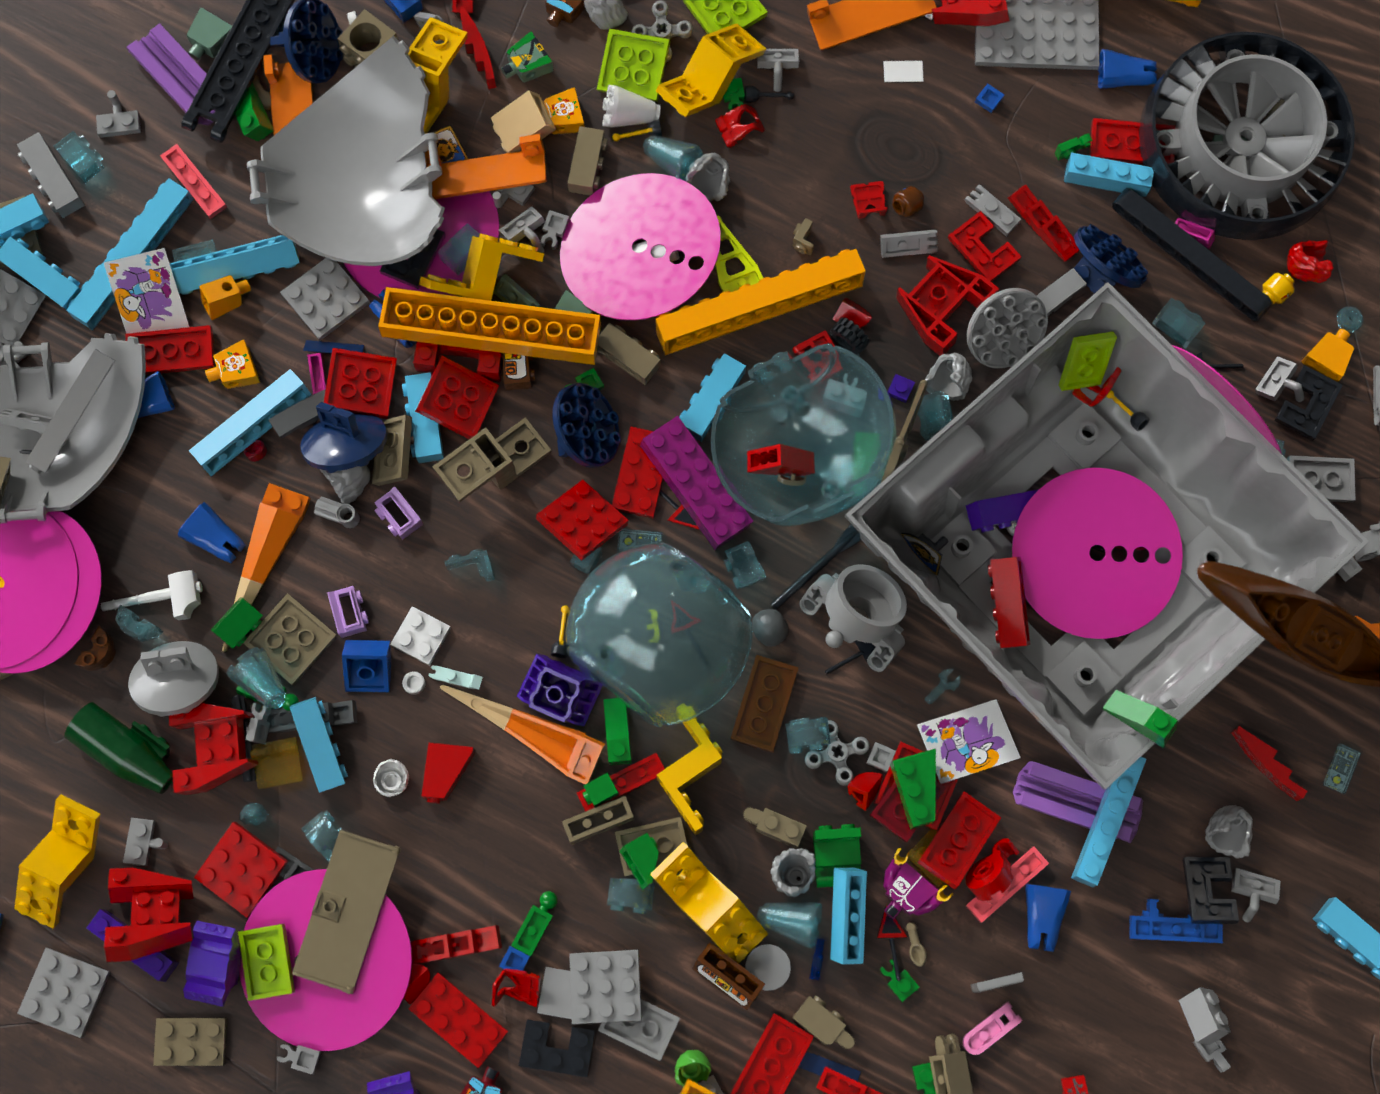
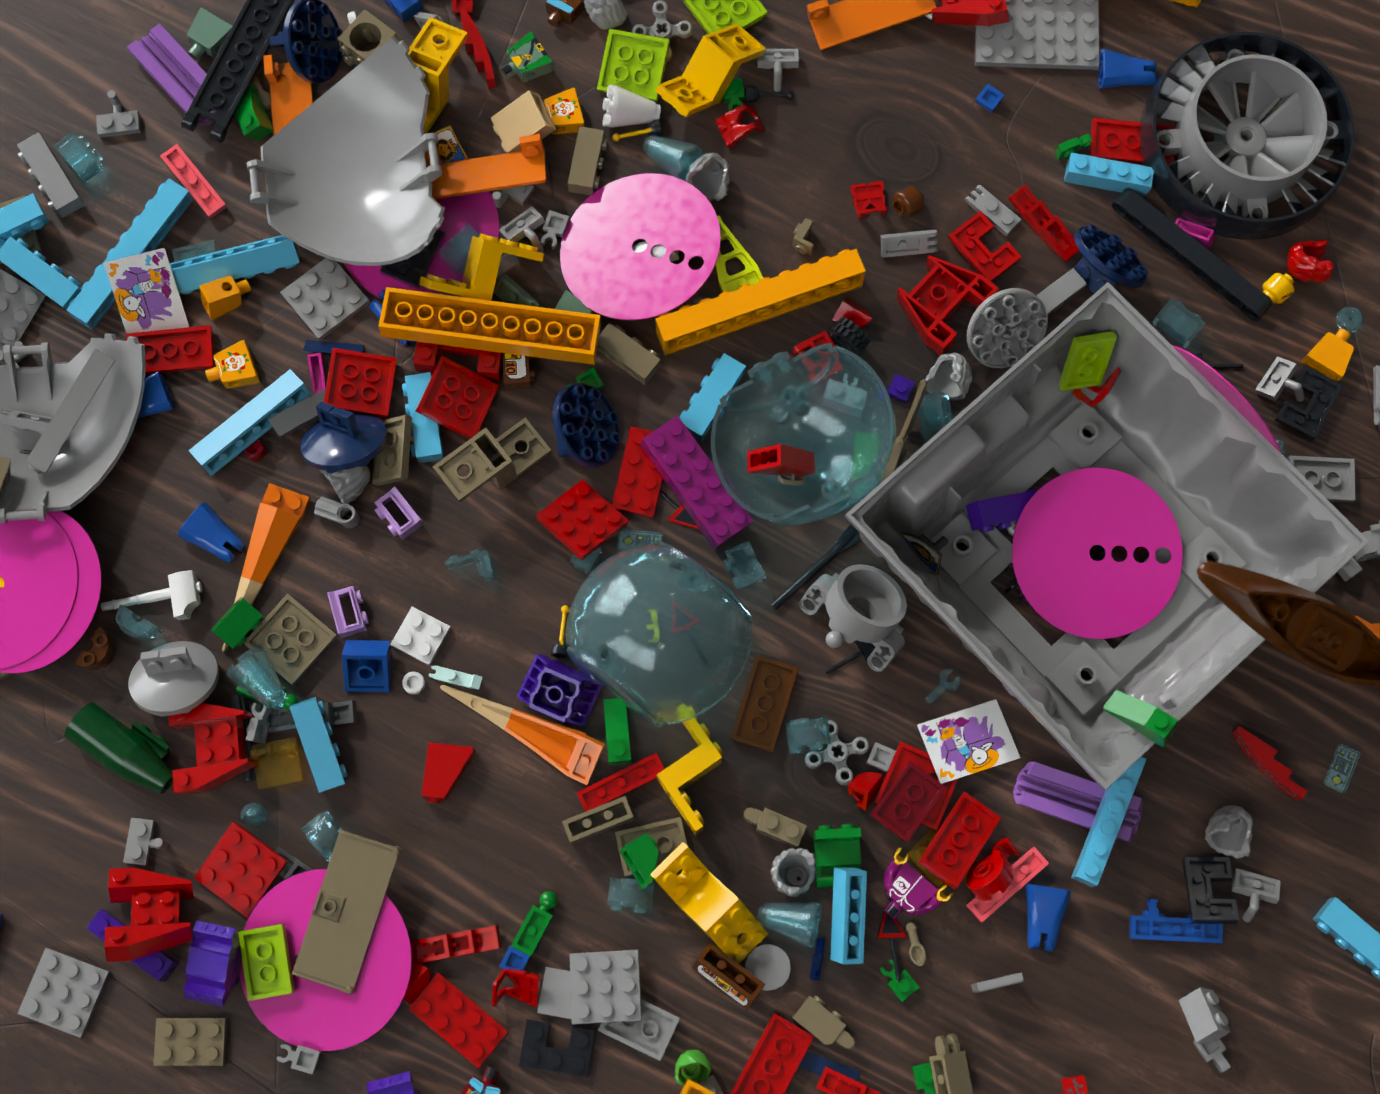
yellow bracket [14,794,101,929] -> none
white hair [373,759,409,797] -> none
green brick [582,773,619,808] -> none
dark grey hair [752,609,789,647] -> none
white sticker [884,61,923,82] -> none
green wedge [890,748,936,830] -> none
bright pink plate [963,1001,1022,1055] -> none
red brick [988,557,1031,648] -> none
black hinge [1106,390,1150,431] -> none

